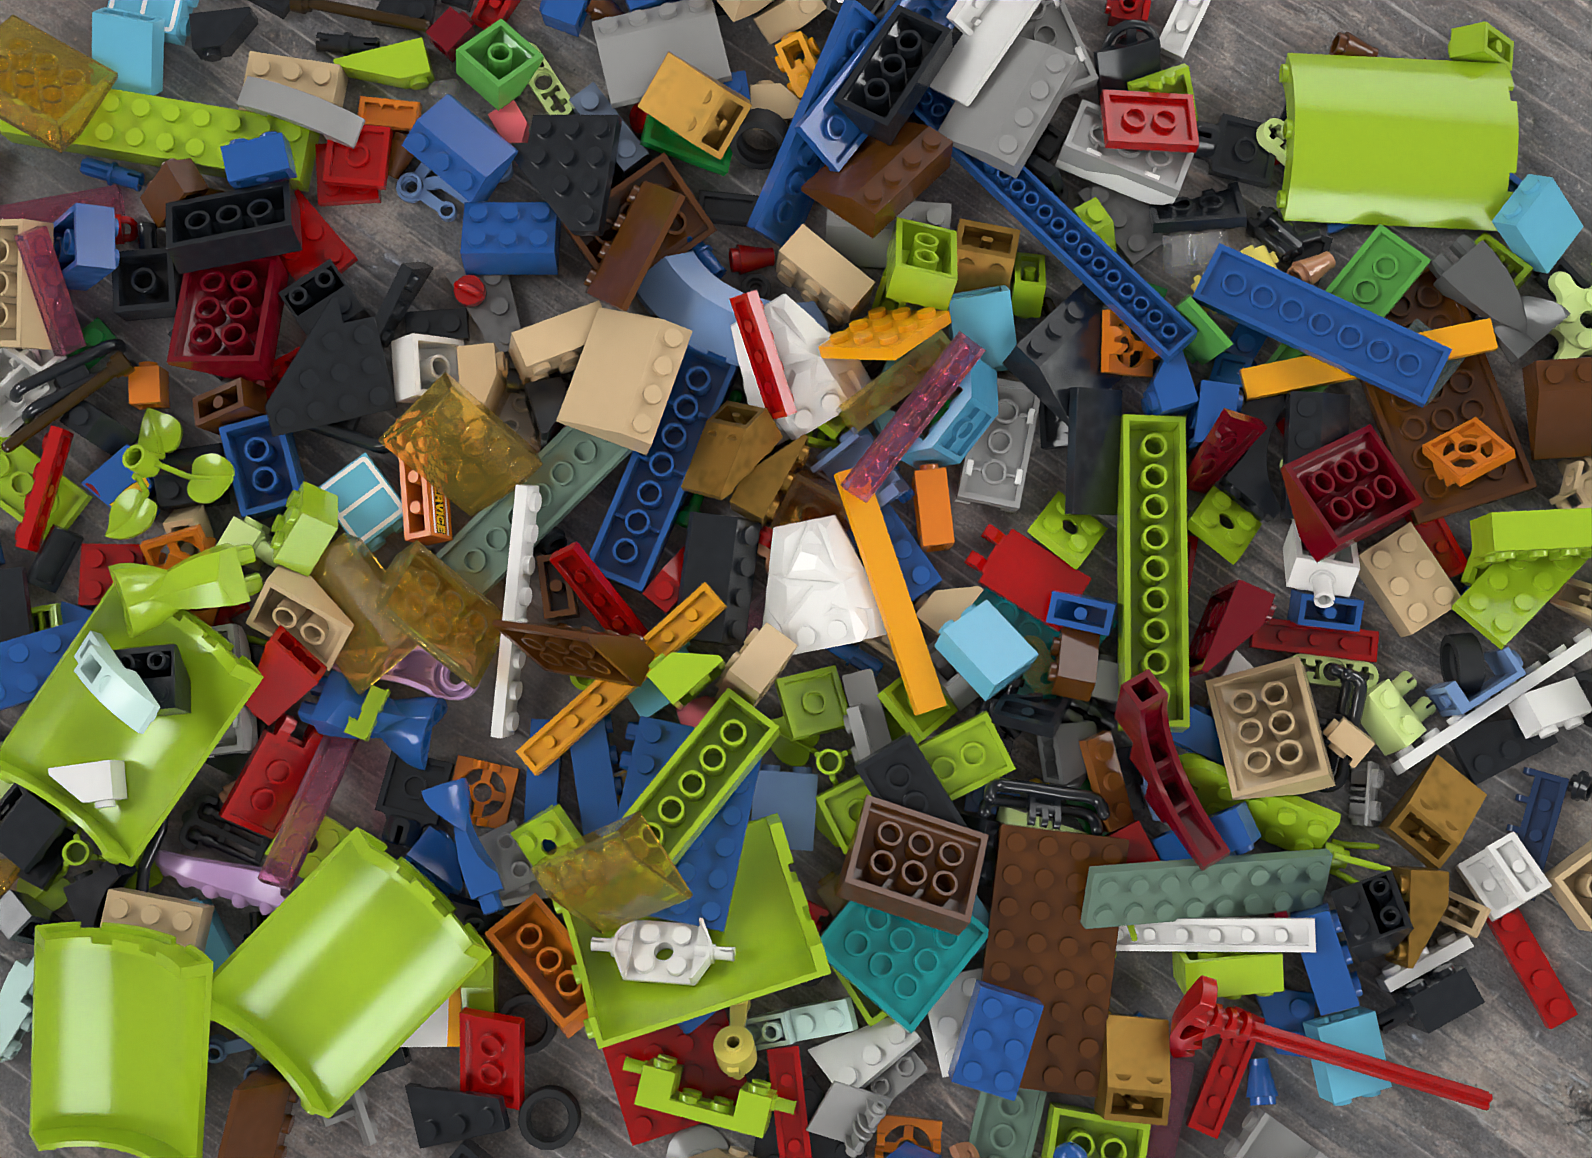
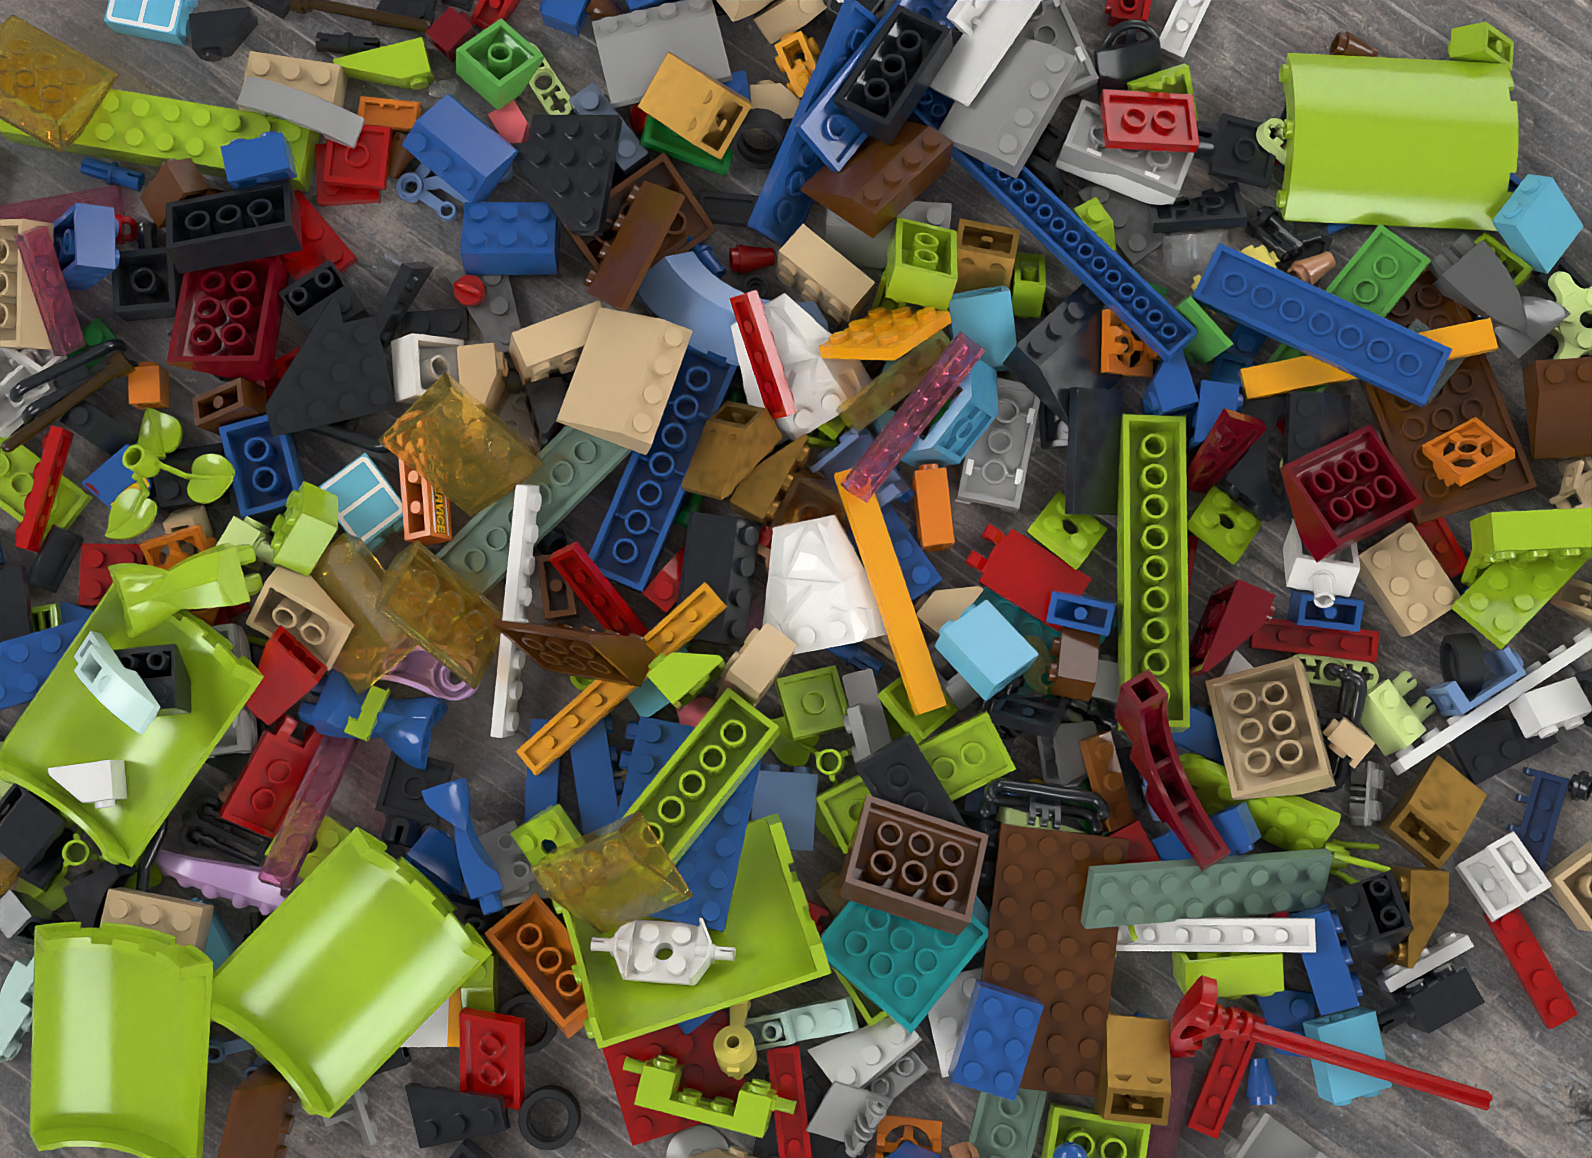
medium azure brick [91,7,165,96] -> none
orange piece [452,755,521,829] -> none
tan slope [1439,891,1491,938] -> none

